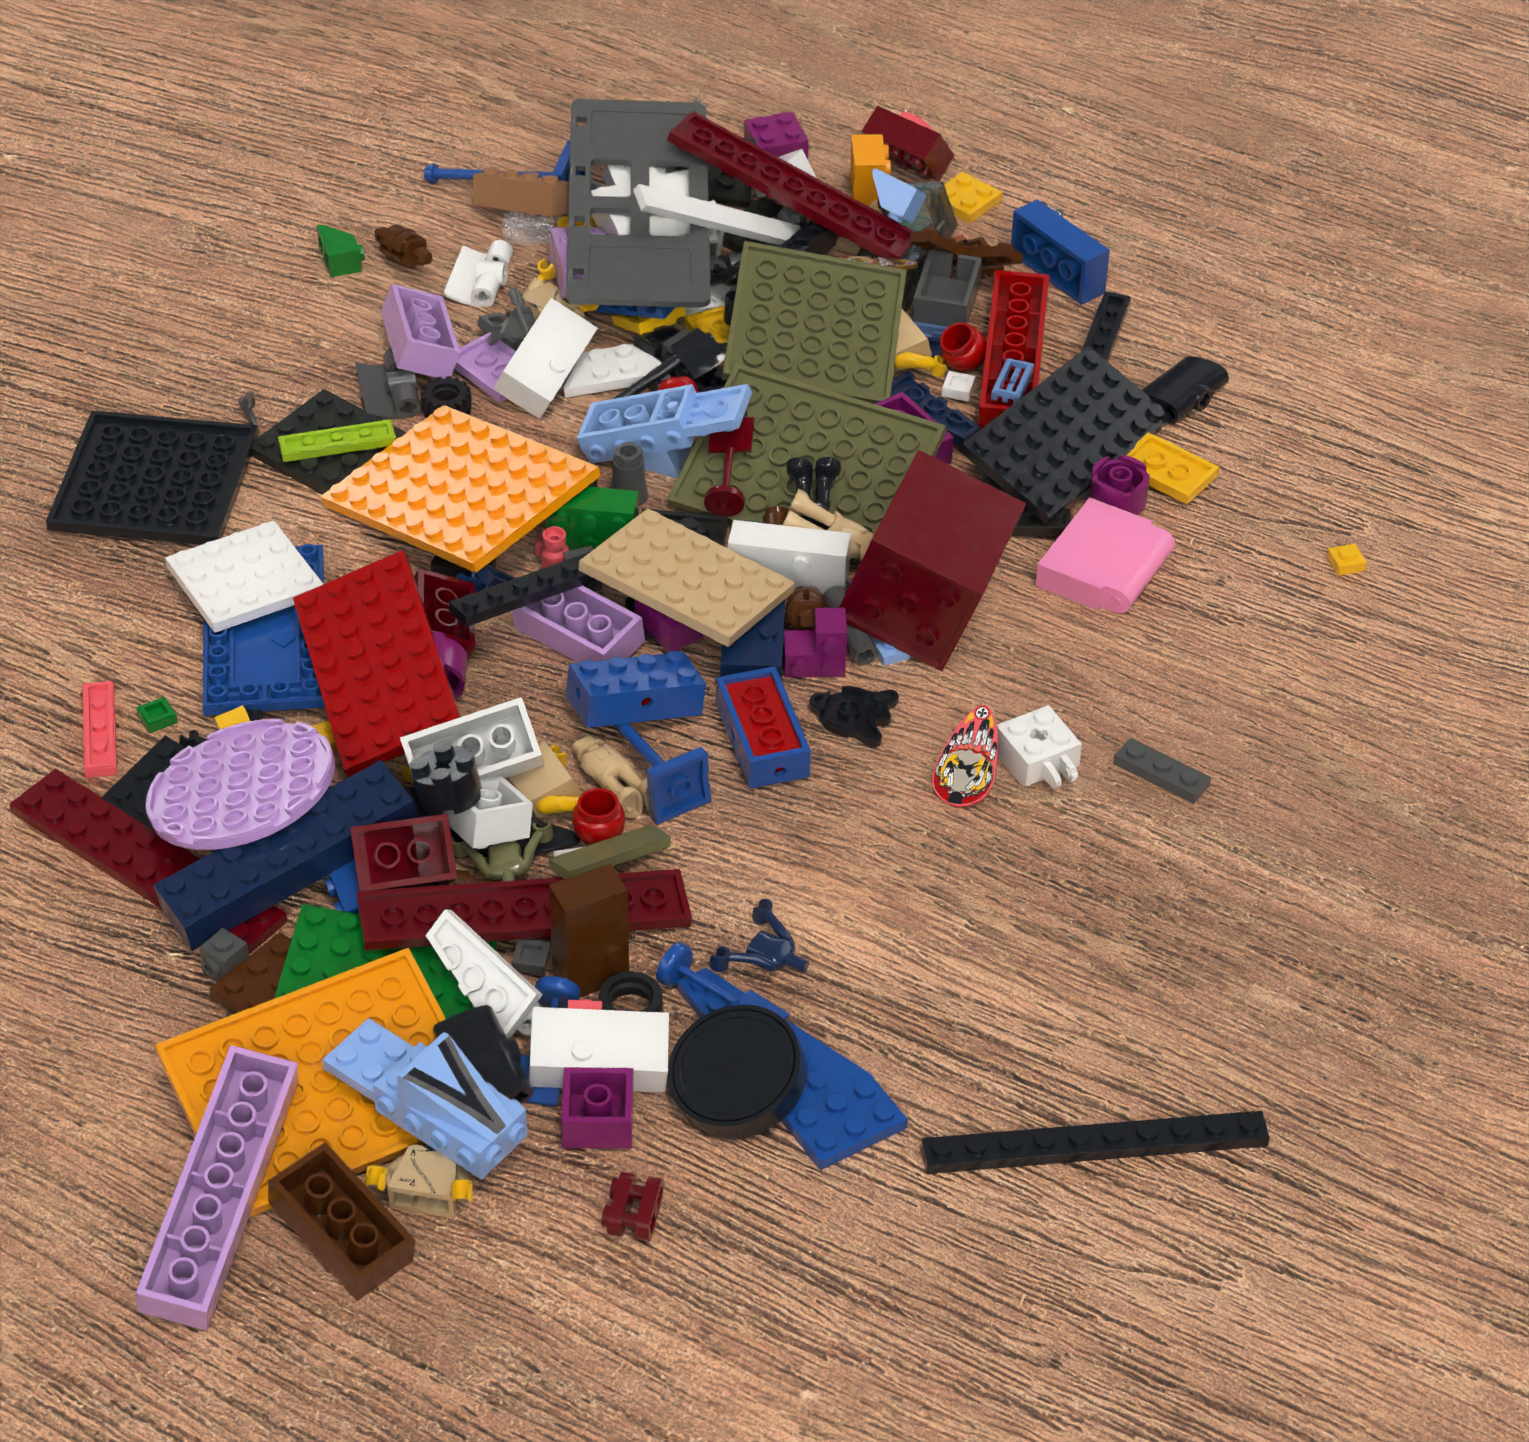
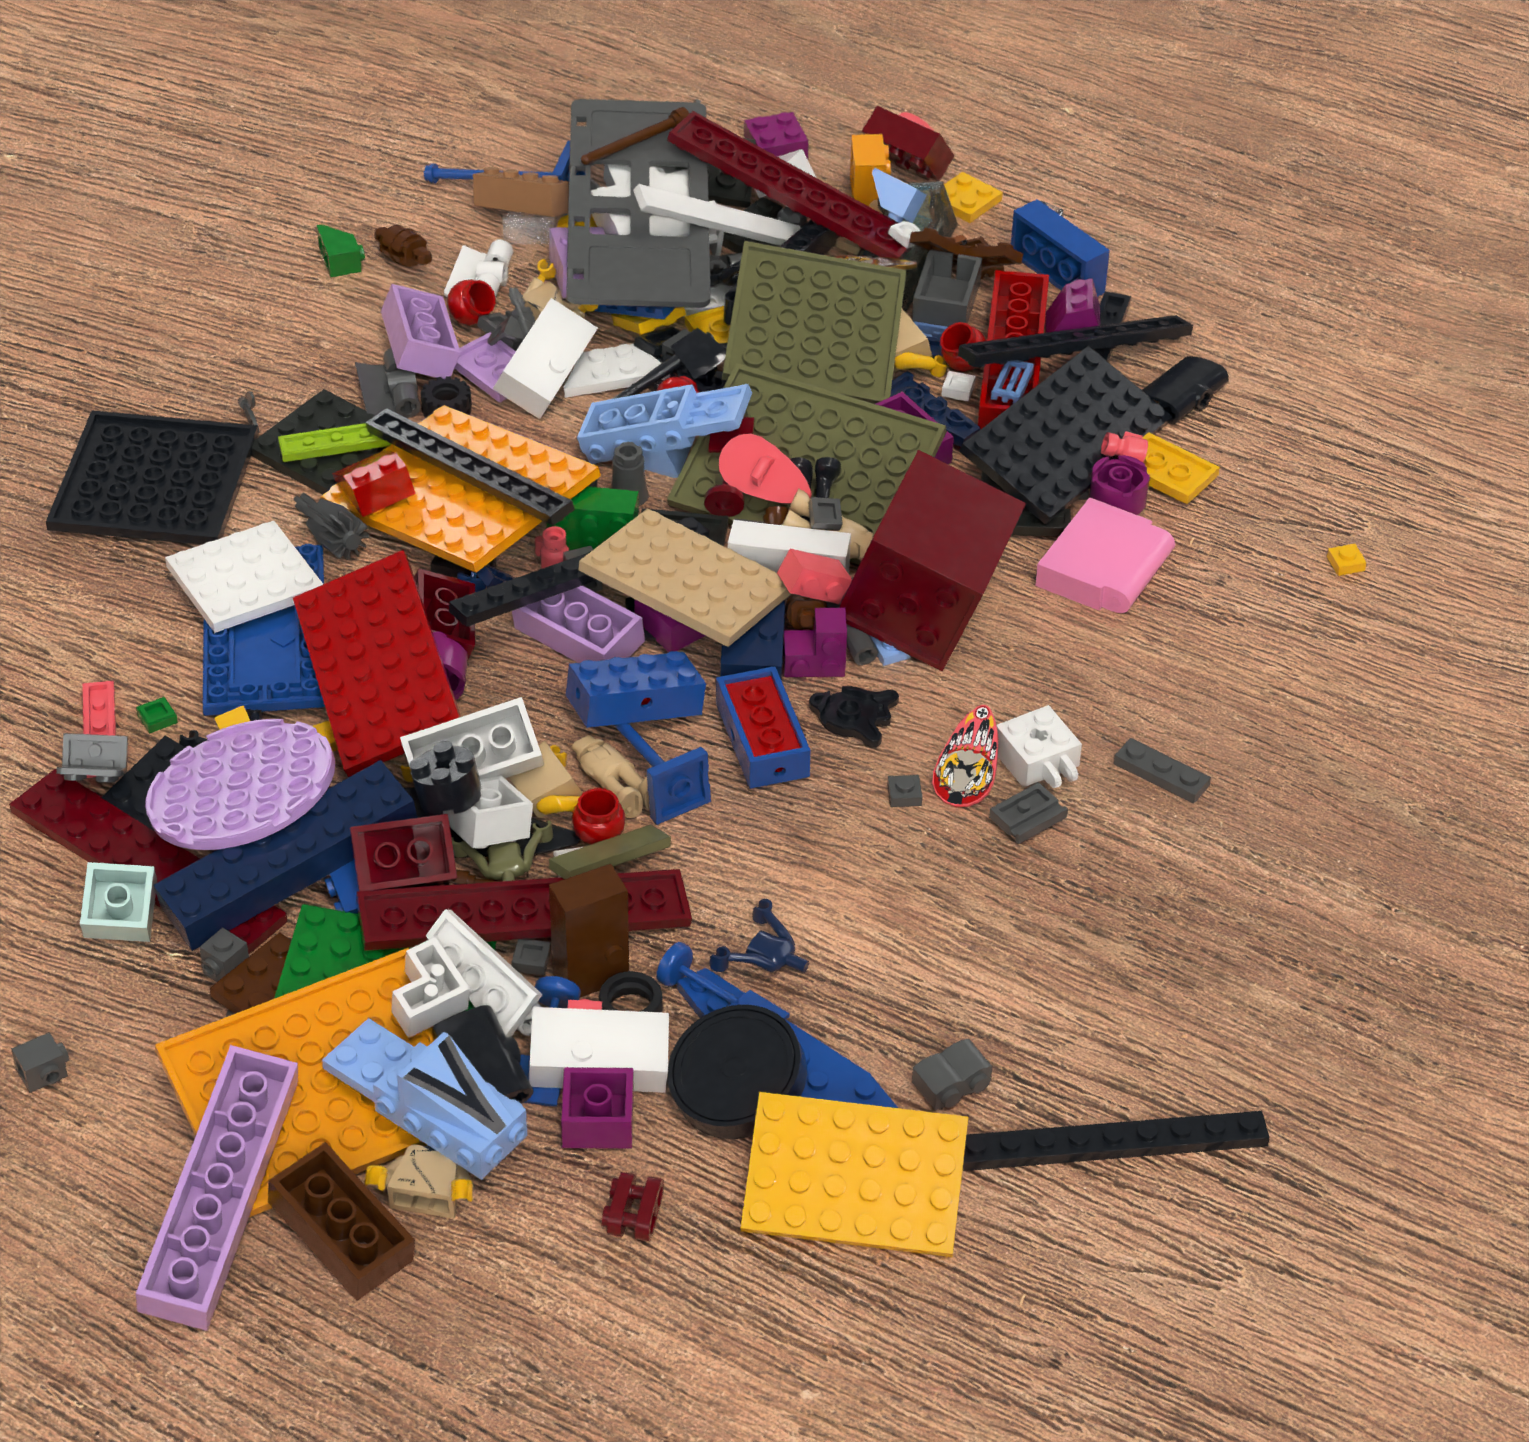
none -> dark grey brick [11,1032,69,1093]
none -> bracket [56,733,129,782]
none -> light aqua brick [80,862,157,942]
none -> dark grey piece [294,492,370,560]
none -> red slope [332,450,416,517]
none -> black plate [365,408,575,526]
none -> white brick [391,937,470,1038]
none -> red piece [447,279,496,326]
none -> reddish brown piece [581,107,689,165]
none -> coral shield [719,434,812,504]
none -> yellow plate [740,1092,968,1257]
none -> coral brick [777,548,852,604]
none -> dark grey plate [808,497,843,530]
none -> dark grey plate [887,775,922,807]
none -> white tile [888,222,920,249]
none -> dark grey brick [912,1039,992,1110]
none -> black plate [958,315,1193,368]
none -> dark grey plate [989,782,1068,844]
none -> magenta slope [1046,278,1100,333]
none -> coral piece [1101,431,1148,462]

